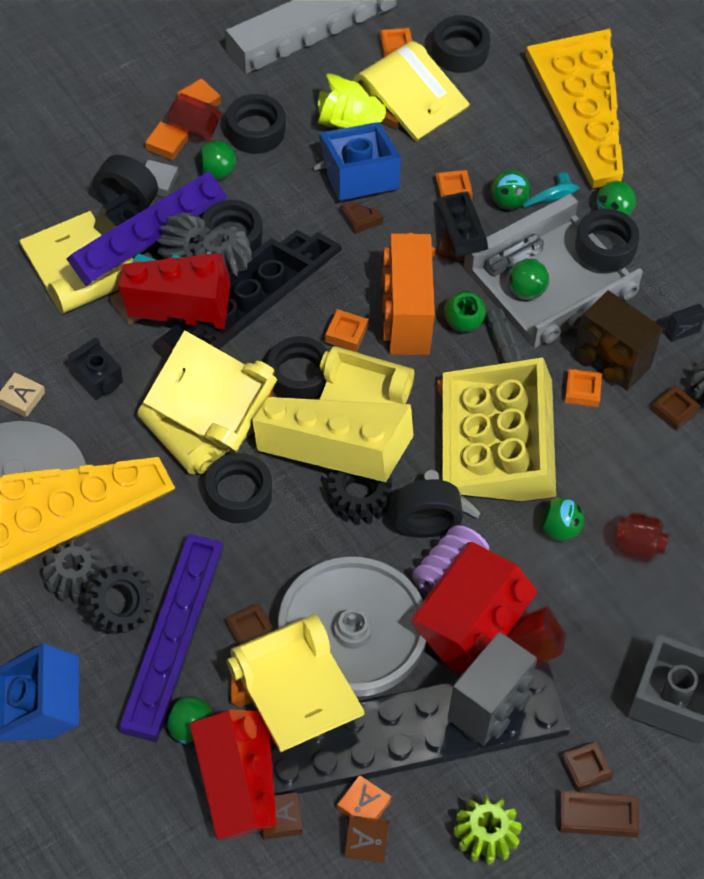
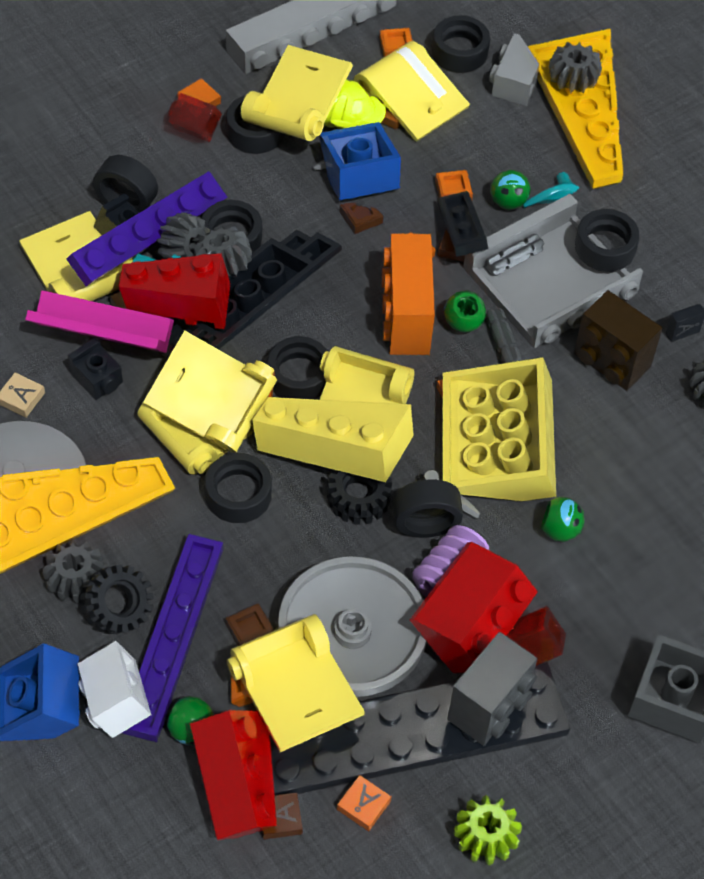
orange tile [145,121,188,160] -> none
light grey tile [145,160,178,197] -> none
green piece [200,140,237,181] -> none
orange plate [325,309,369,352] -> none
reddish brown tile [345,815,389,863] -> none
green piece [508,258,549,300] -> none
reddish brown tile [560,790,640,838] -> none
reddish brown tile [561,741,613,792] -> none
orange tile [565,369,602,407] -> none
green piece [596,180,636,216] -> none
clear red head [614,512,669,563] -> none
reddish brown tile [651,385,701,431] -> none
none -> dark pink fence [25,290,174,353]
none -> white brick [78,641,151,738]
none -> light yellow door [241,45,353,141]
none -> light grey slope [489,33,539,106]
none -> dark grey gear [549,42,602,93]

